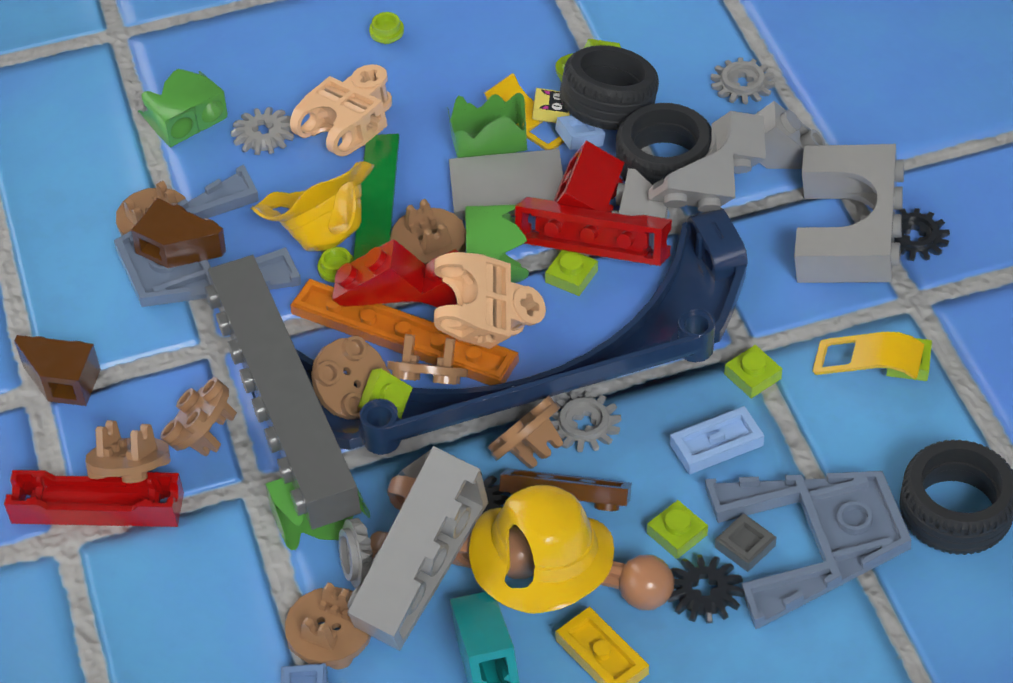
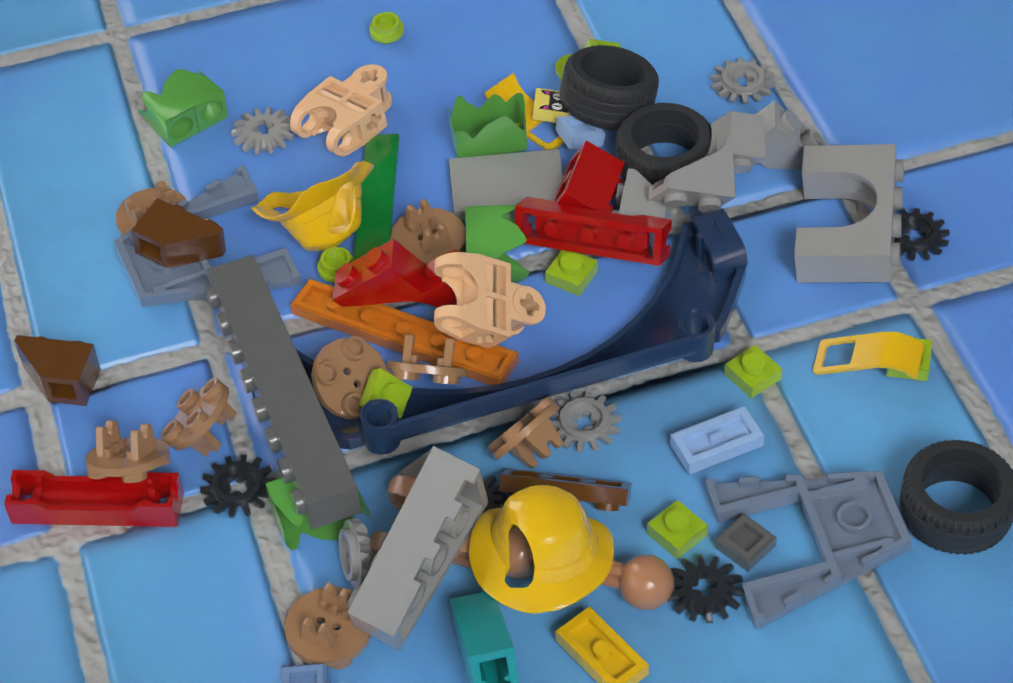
none -> black gear [200,454,275,518]

